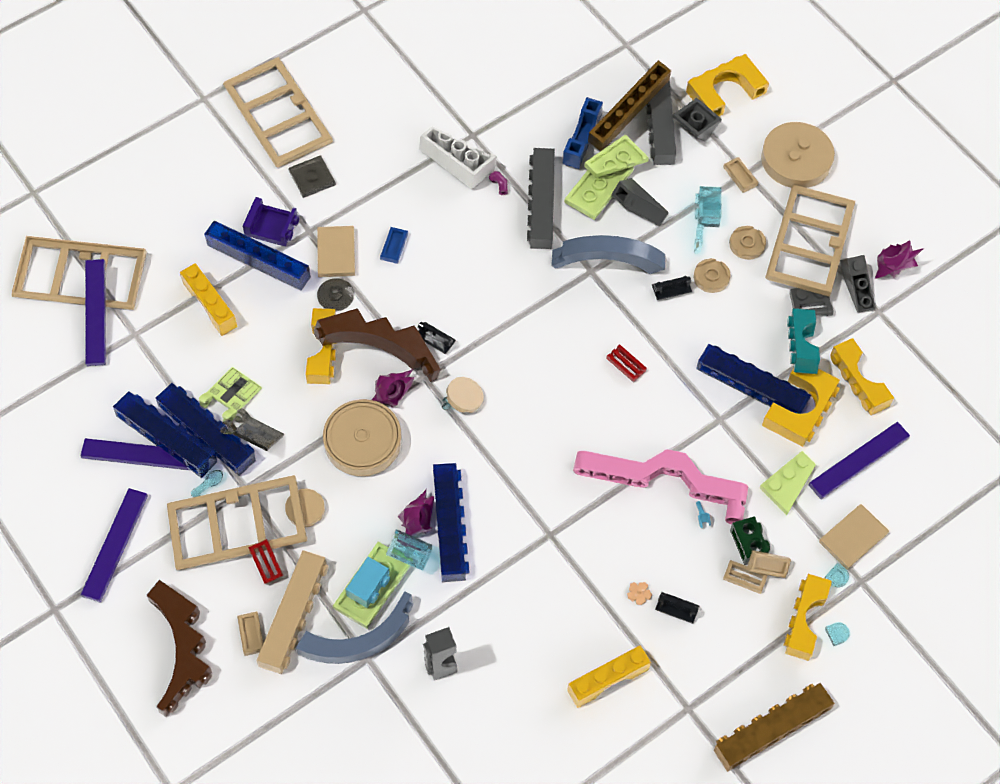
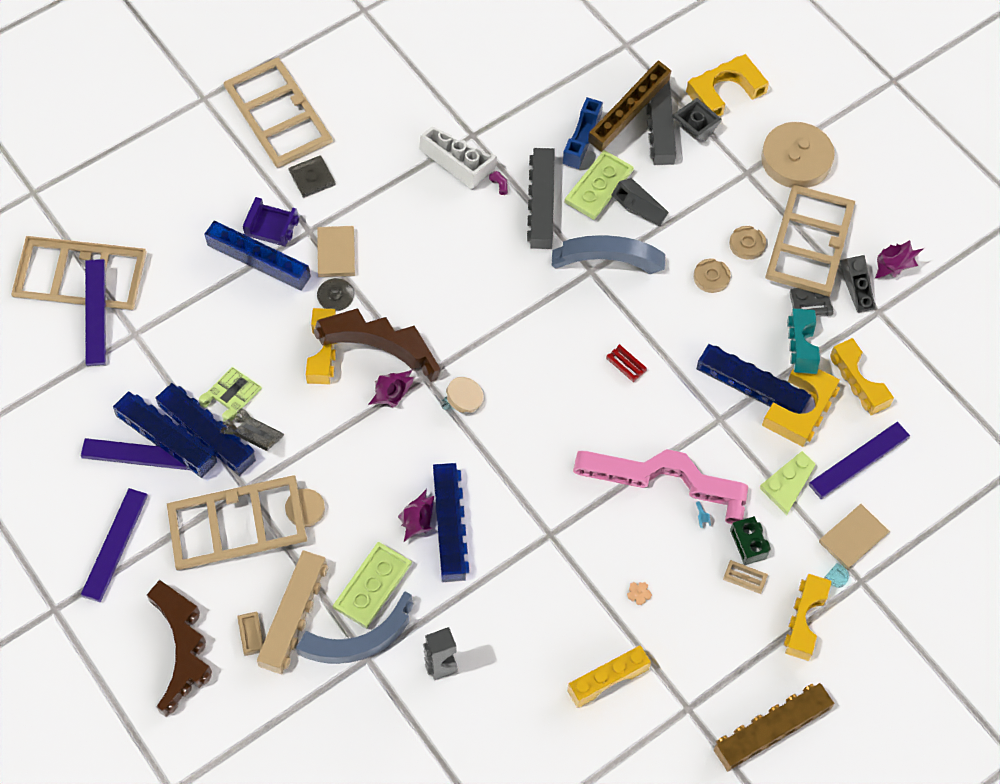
yellow arch [180,263,238,336] -> none
clear light blue piece [191,470,223,497] -> none
red tile [248,539,284,584] -> none
tan brick [323,399,402,476] -> none
medium azure brick [345,557,390,608] -> none
blue tile [380,227,408,264] -> none
clear light blue brick [386,529,432,571] -> none
black hinge [417,321,456,354] -> none
yellowish green wing [584,135,649,178] -> none
black hinge [651,275,692,300] -> none
black hinge [655,591,700,624] -> none
clear light blue brick [694,186,721,228] -> none
clear light blue piece [694,224,704,254] -> none
tan tile [723,157,759,193] -> none
tan tile [747,550,791,578] -> none
clear light blue tile [825,622,850,647] -> none

